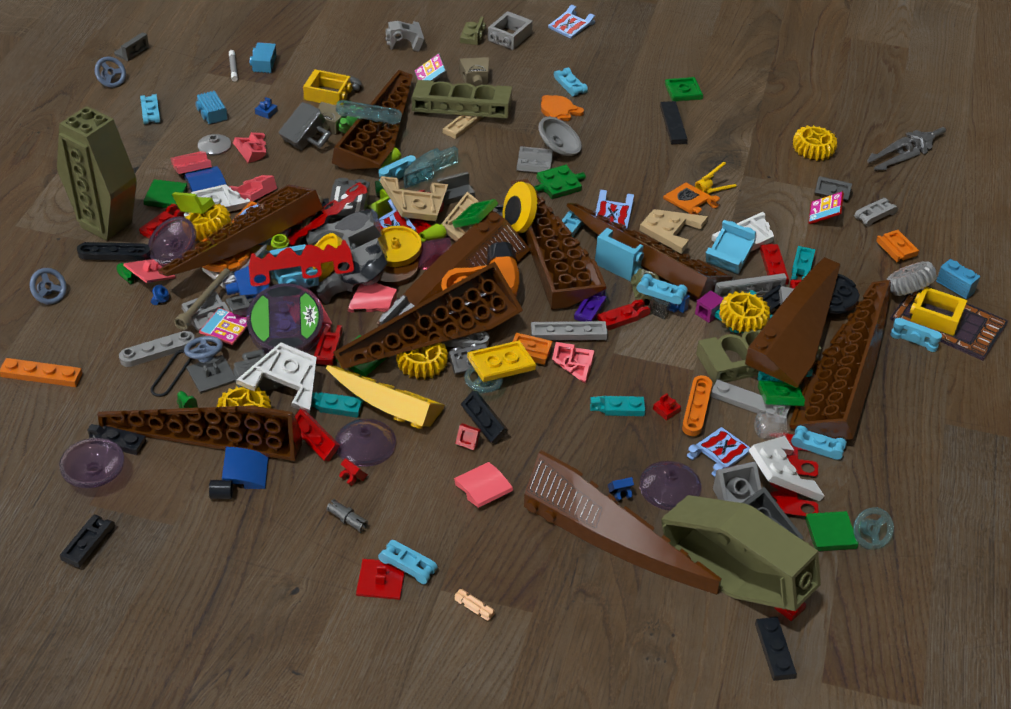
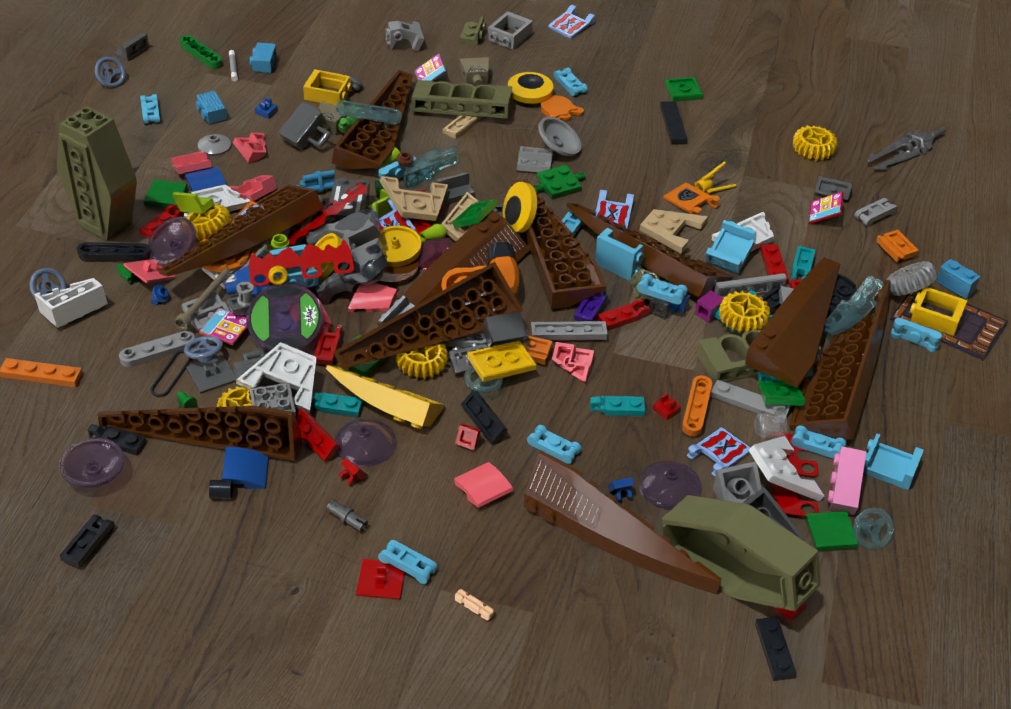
none -> white wedge [34,278,108,328]
none -> green beam [180,35,222,69]
none -> light grey bush [236,282,254,307]
none -> light grey tile [250,383,296,416]
none -> yellow plate [268,266,288,285]
none -> dark azure piece [295,170,335,193]
none -> copper plate [397,152,414,167]
none -> dark grey piece [482,312,528,347]
none -> yellow piece [508,72,553,104]
none -> medium azure plate [527,425,582,464]
none -> clear light blue slope [823,276,885,335]
none -> bright pink wedge [827,446,866,515]
none -> medium azure panel [863,434,924,490]

